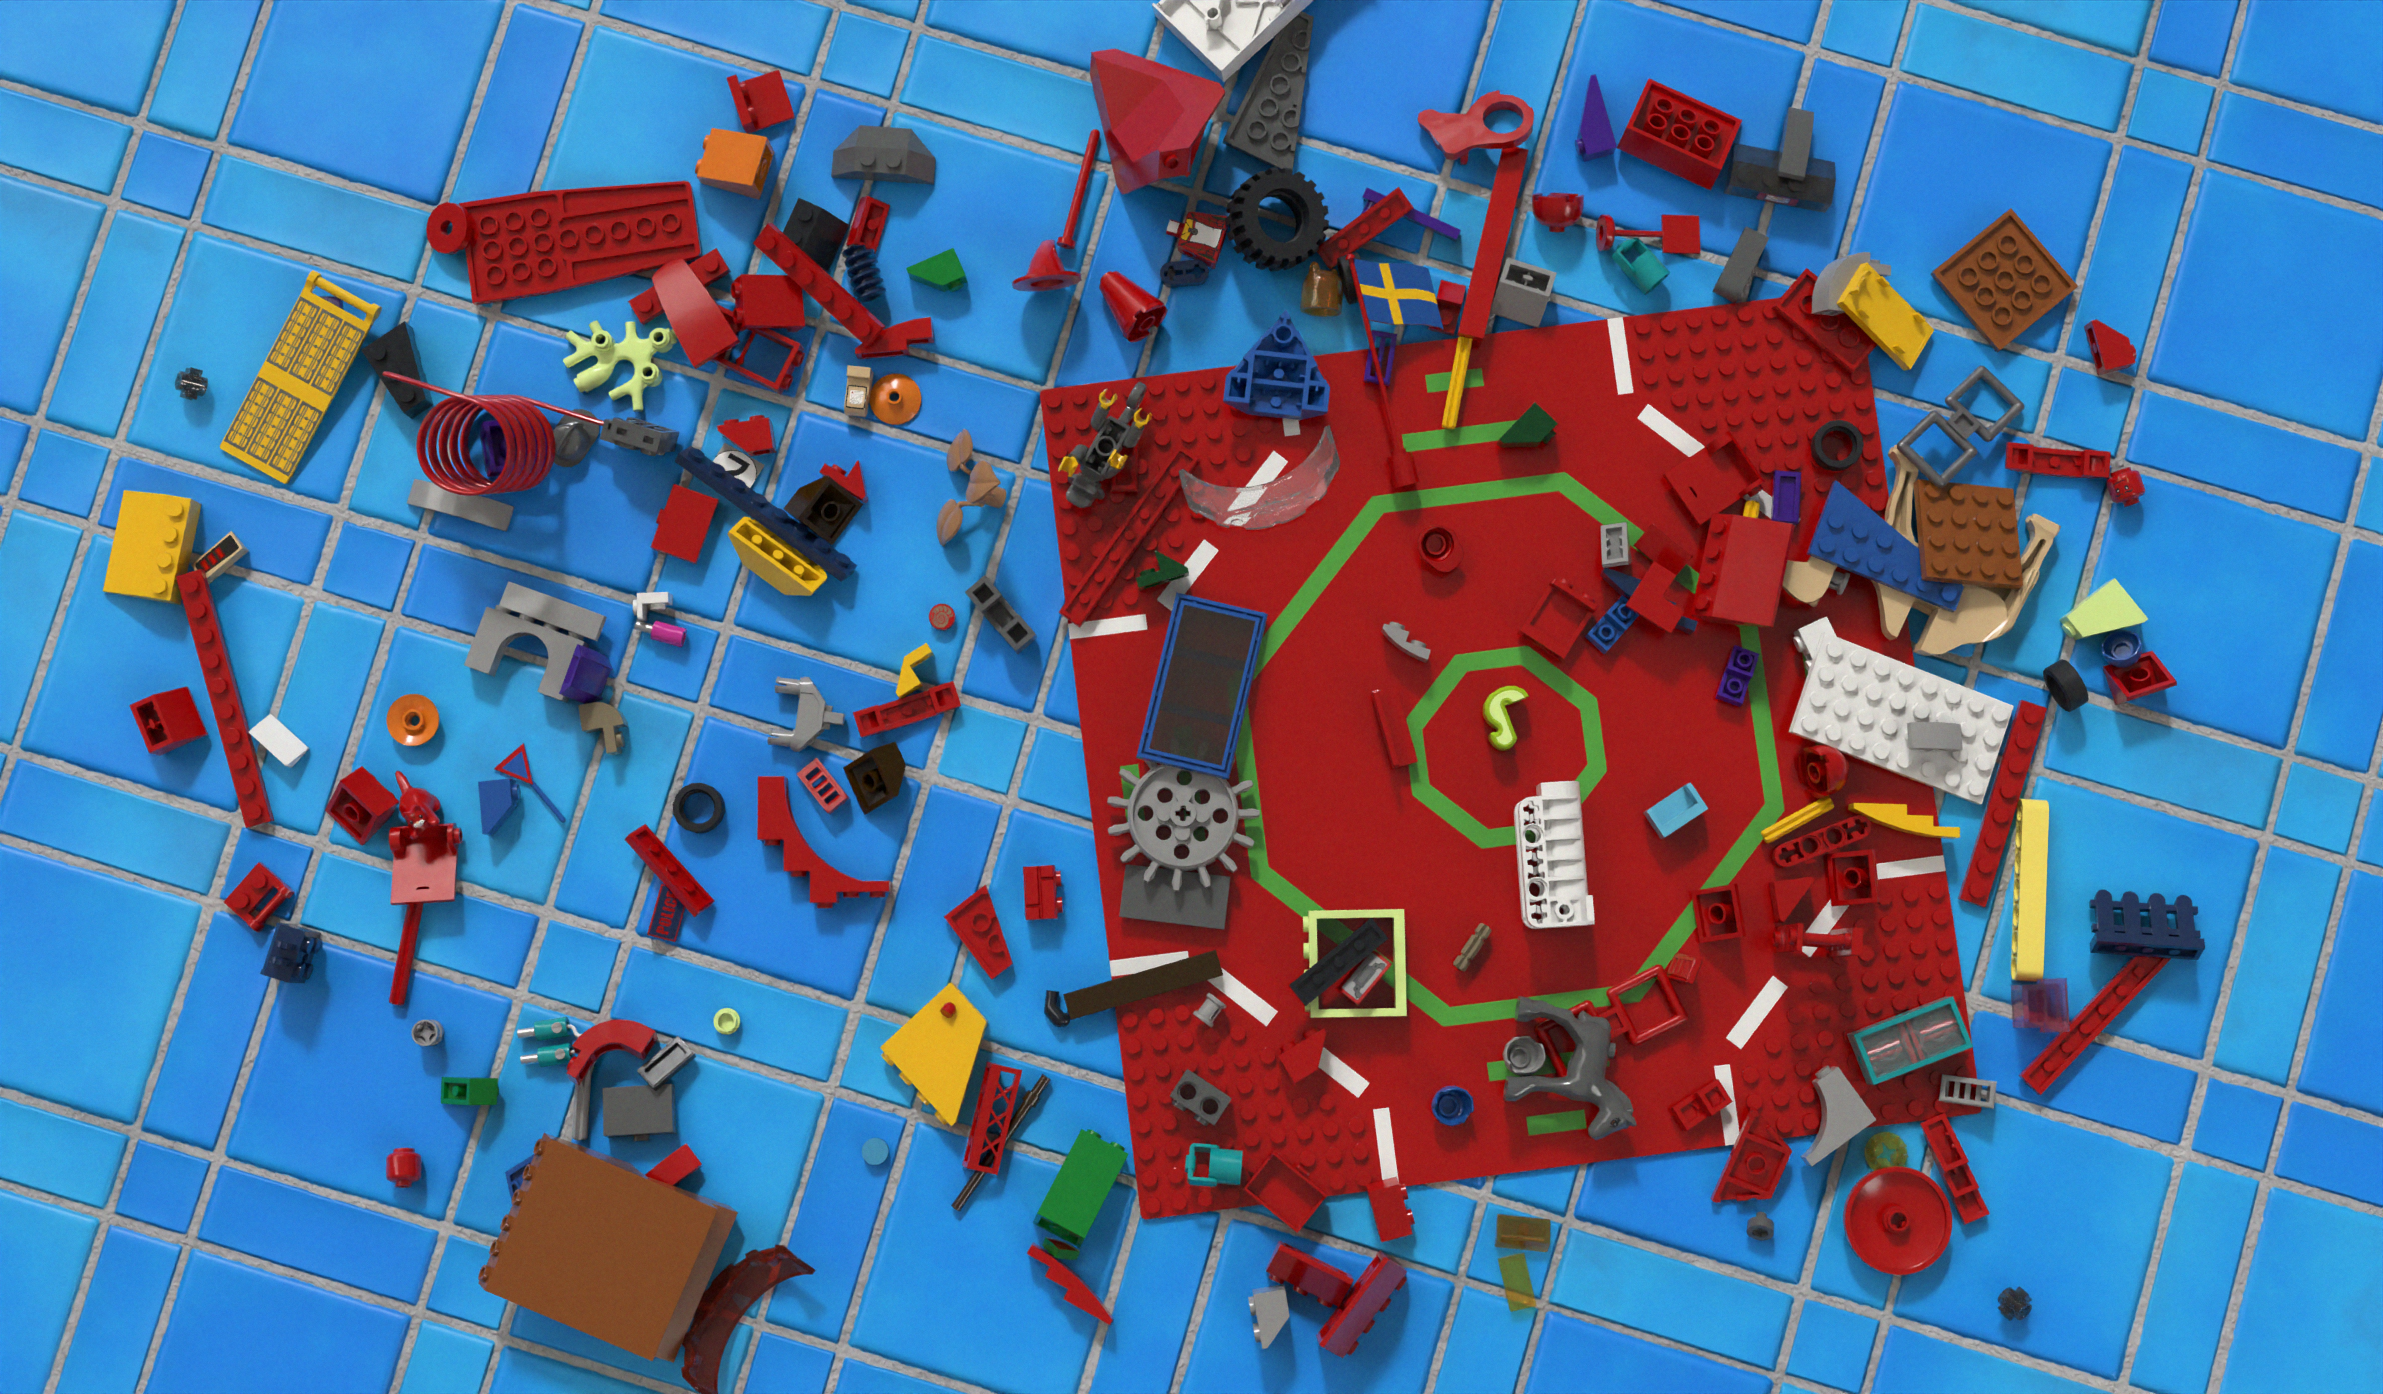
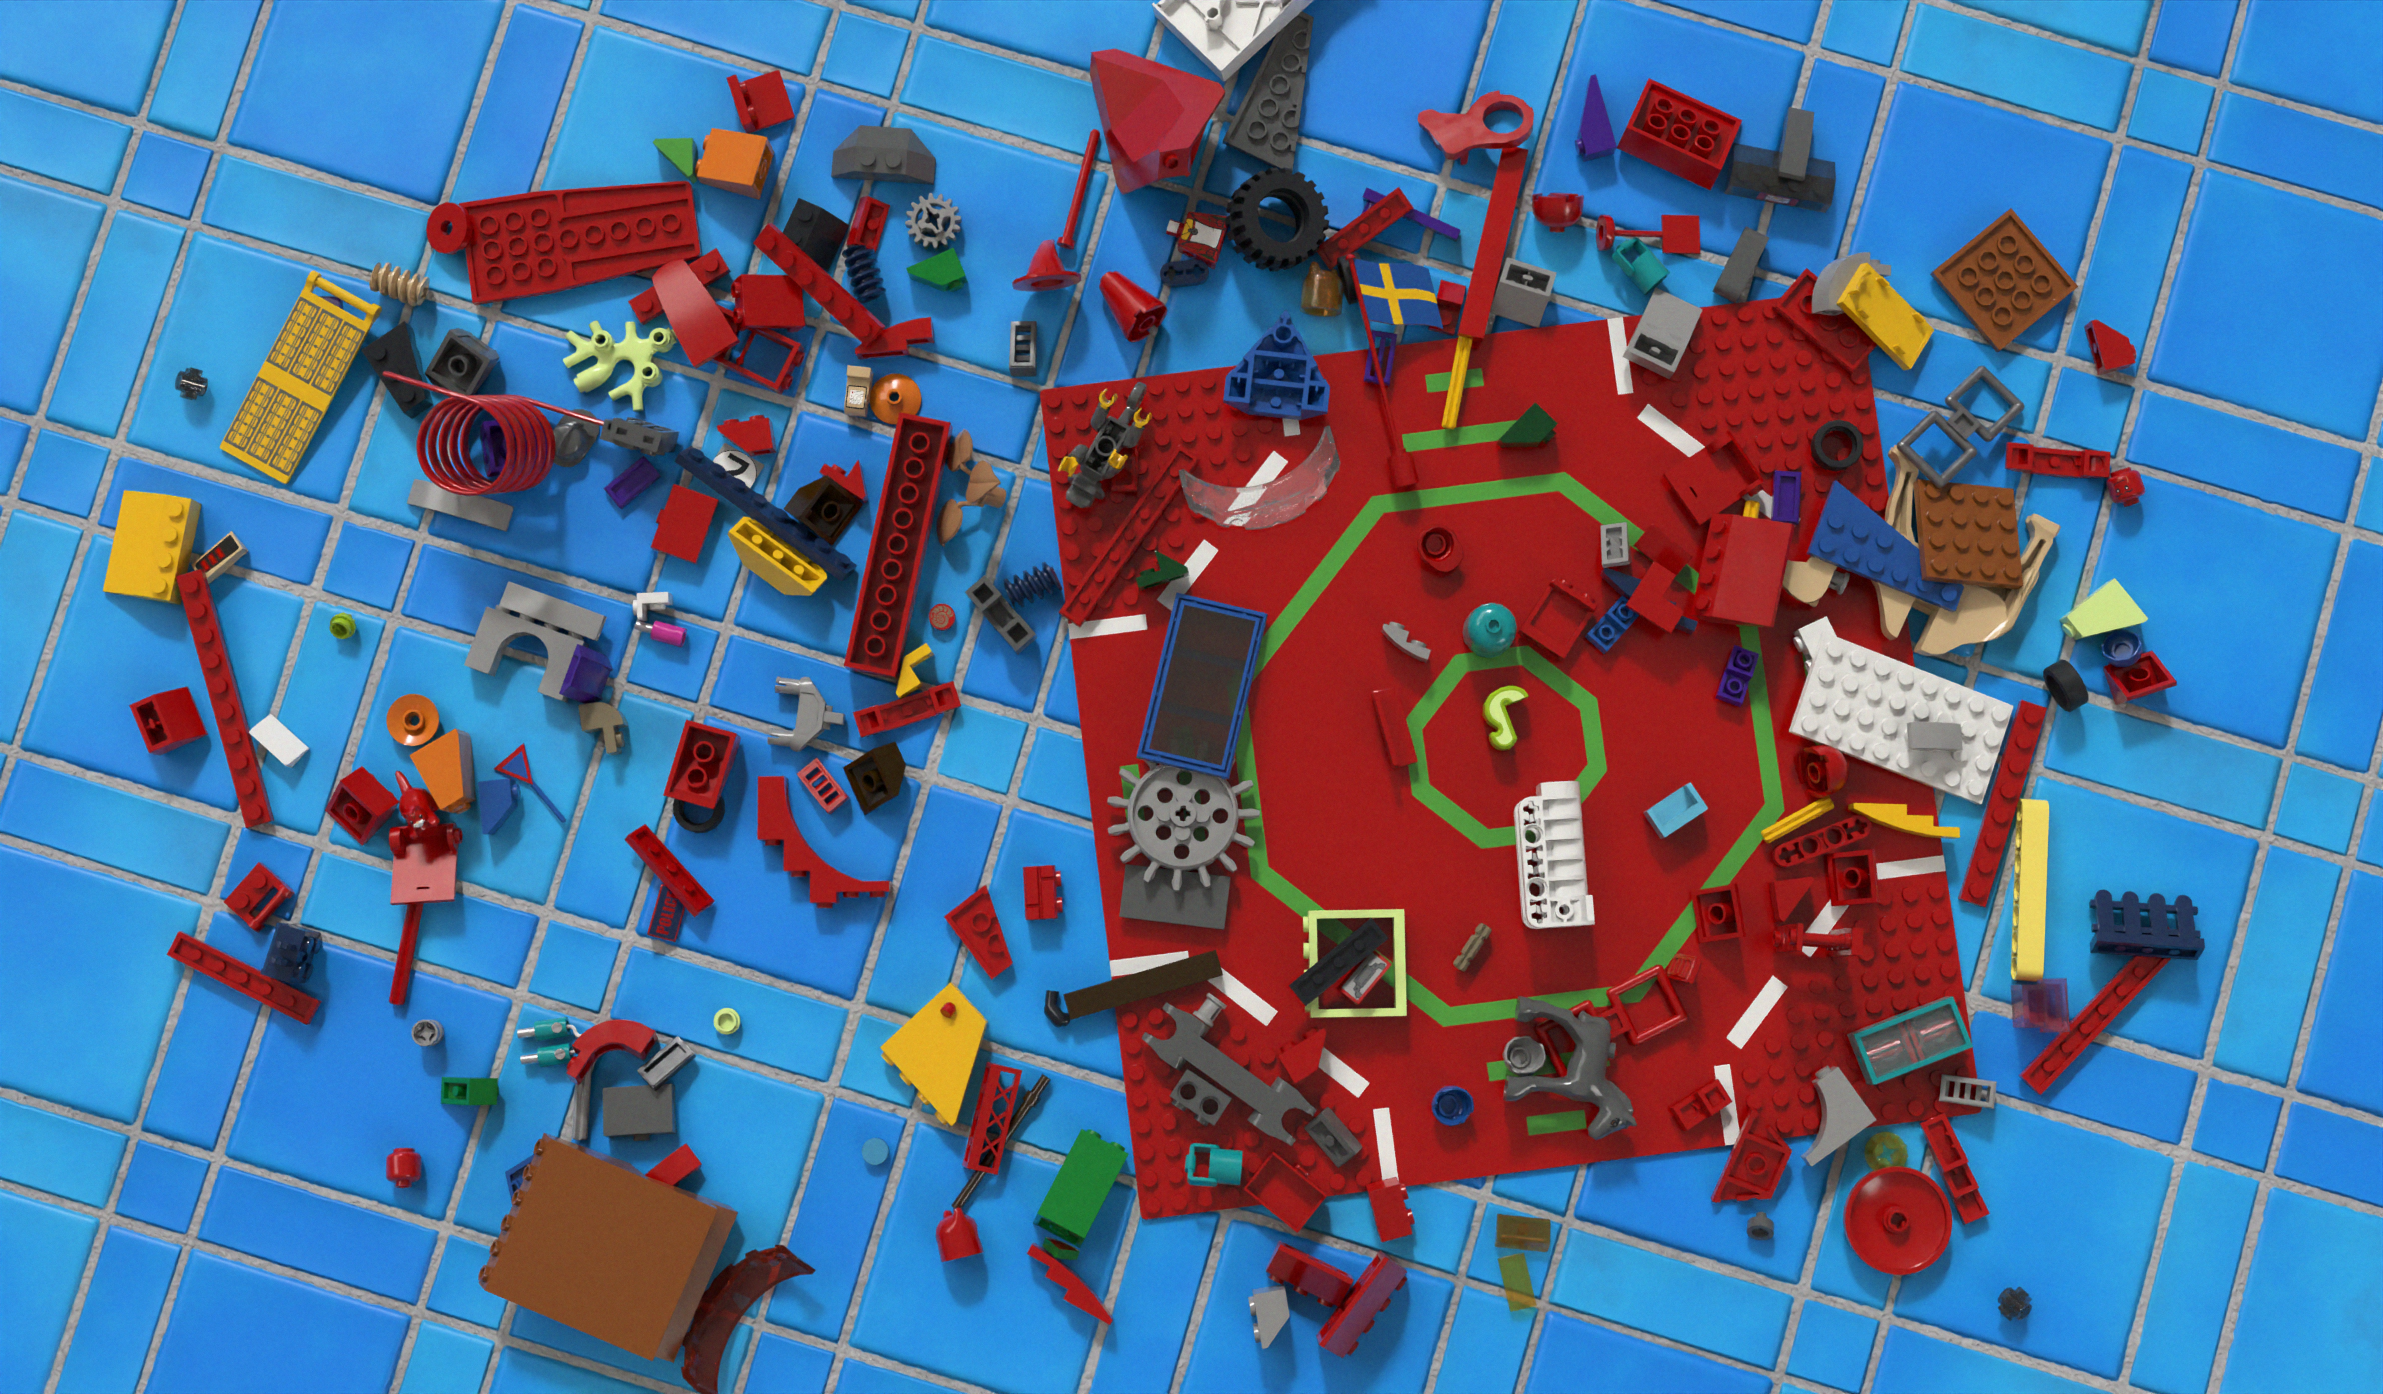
none -> red plate [167,931,321,1025]
none -> lime plate [330,612,356,639]
none -> tan piece [369,262,430,307]
none -> orange slope [409,728,476,814]
none -> dark grey slope [425,328,500,397]
none -> dark purple tile [604,456,662,509]
none -> bright green slope [653,138,697,184]
none -> red slope [663,720,741,810]
none -> red brick [844,412,953,680]
none -> light grey gear [905,193,962,251]
none -> red piece [935,1208,983,1262]
none -> dark blue piece [1004,561,1063,609]
none -> dark grey slope [1009,321,1037,377]
none -> dark grey piece [1141,1002,1317,1146]
none -> dark grey slope [1304,1107,1362,1168]
none -> teal cylinder [1462,603,1517,658]
none -> light grey slope [1623,288,1703,379]

